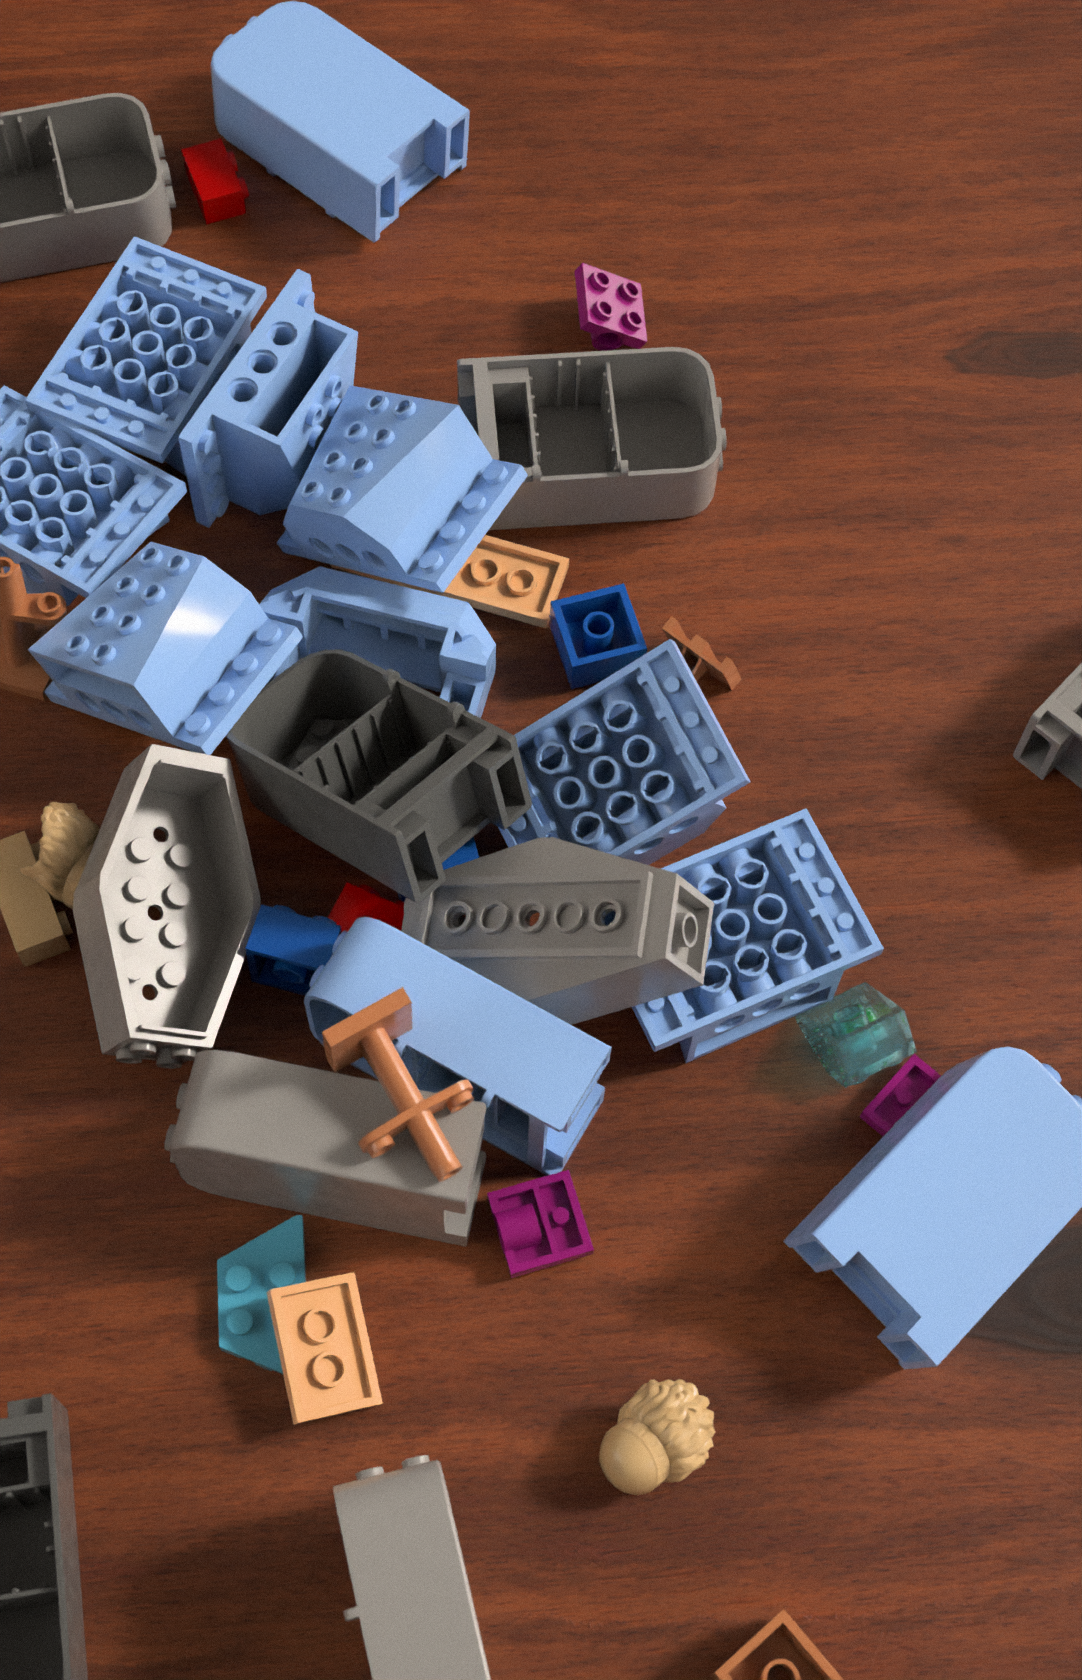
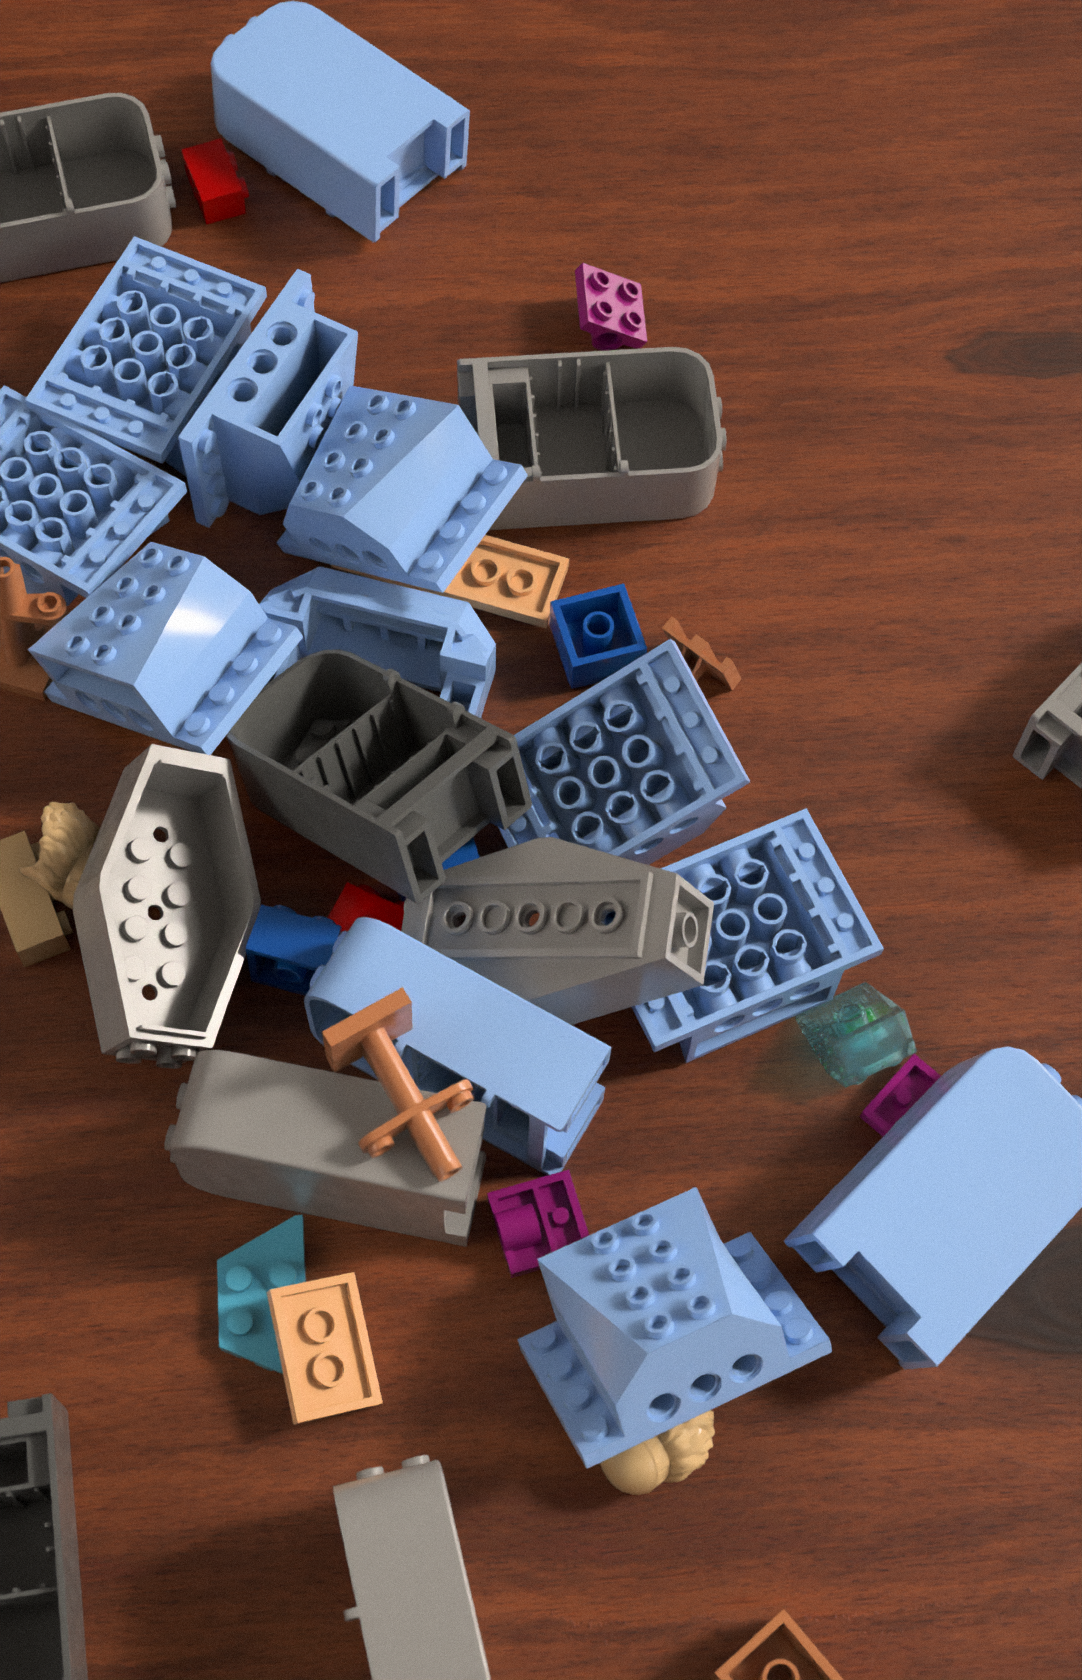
none -> light blue wedge [517,1187,832,1469]

